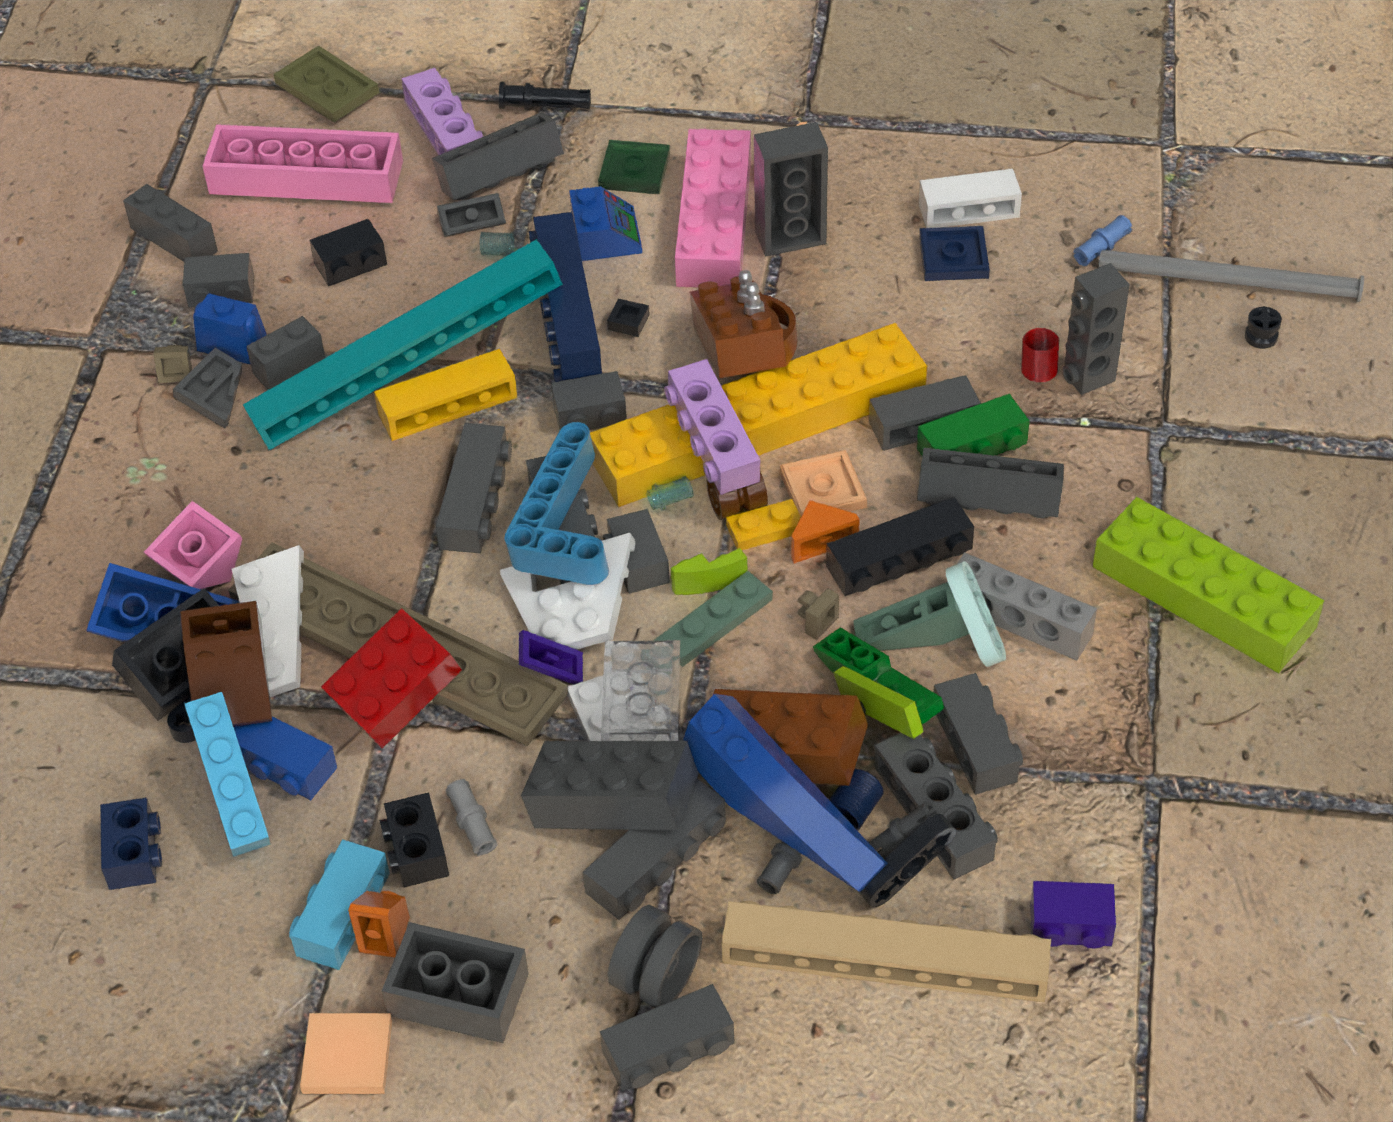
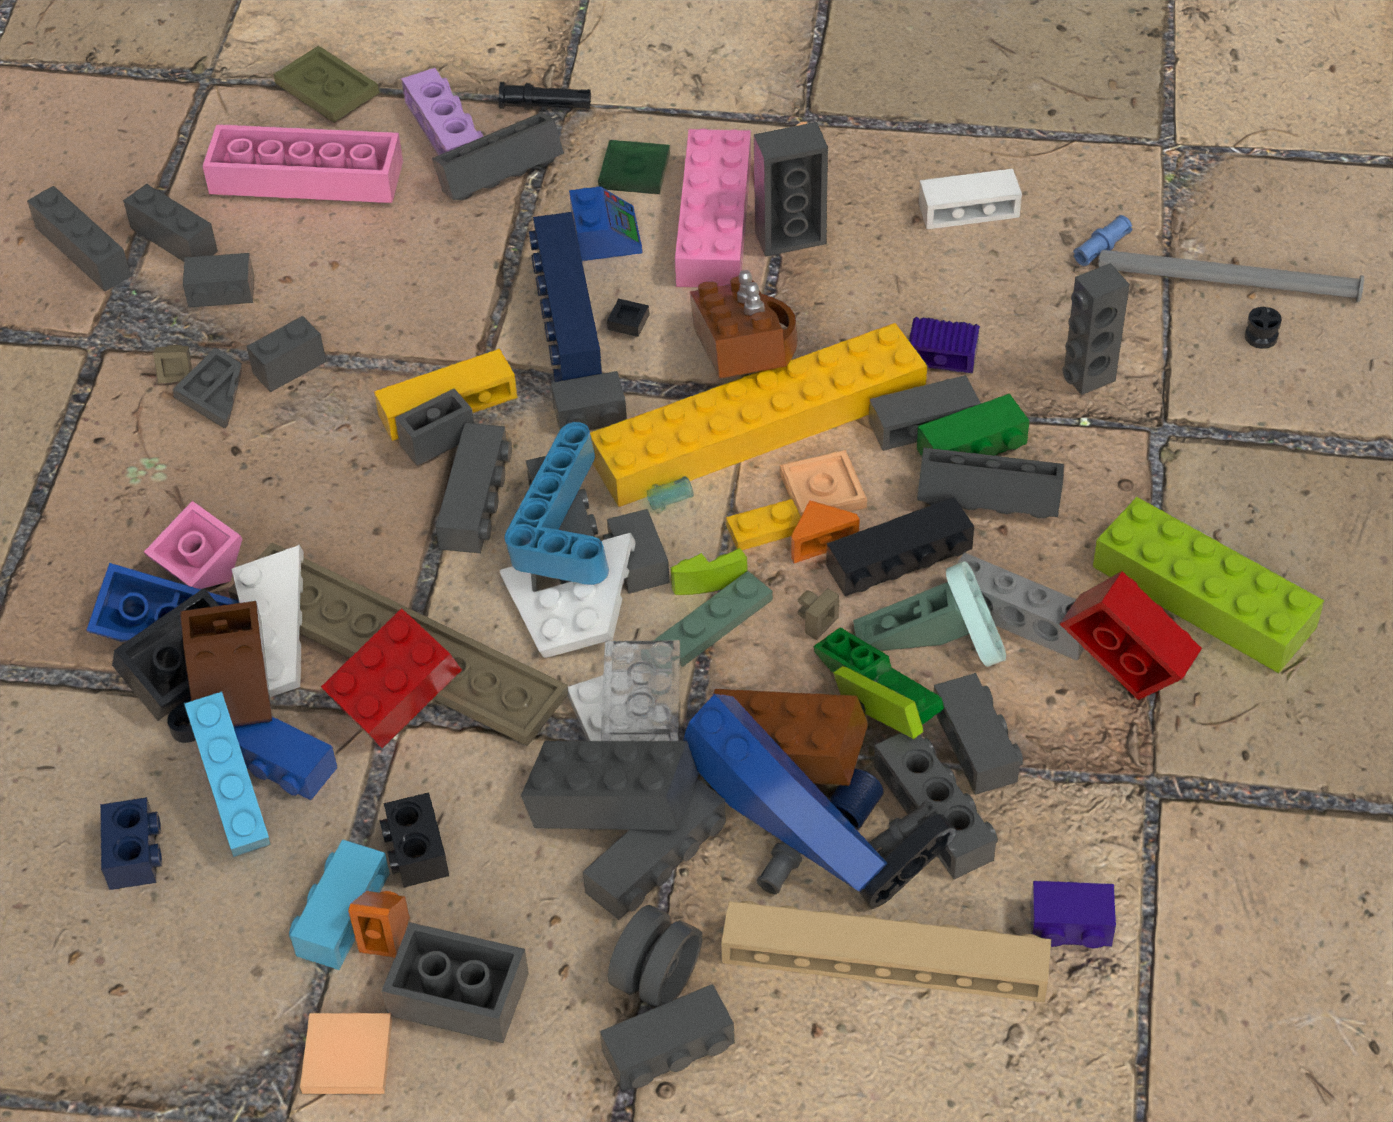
blue torso [193,293,267,365] -> none
teal brick [243,239,563,450] -> none
black brick [309,218,387,286] -> none
dark grey slope [437,193,506,237] -> none
light grey pin [446,779,497,856] -> none
clear light blue piece [480,232,514,256] -> none
dark purple slope [519,630,583,685] -> none
lavender brick [664,359,760,495] -> none
reddish brown wheel [706,471,768,520] -> none
dark blue tile [919,226,990,281] -> none
red piece [1021,328,1059,382] -> none
none -> dark grey brick [27,186,131,292]
none -> dark grey brick [395,388,474,466]
none -> dark purple brick [909,316,980,373]
none -> red brick [1059,571,1202,700]

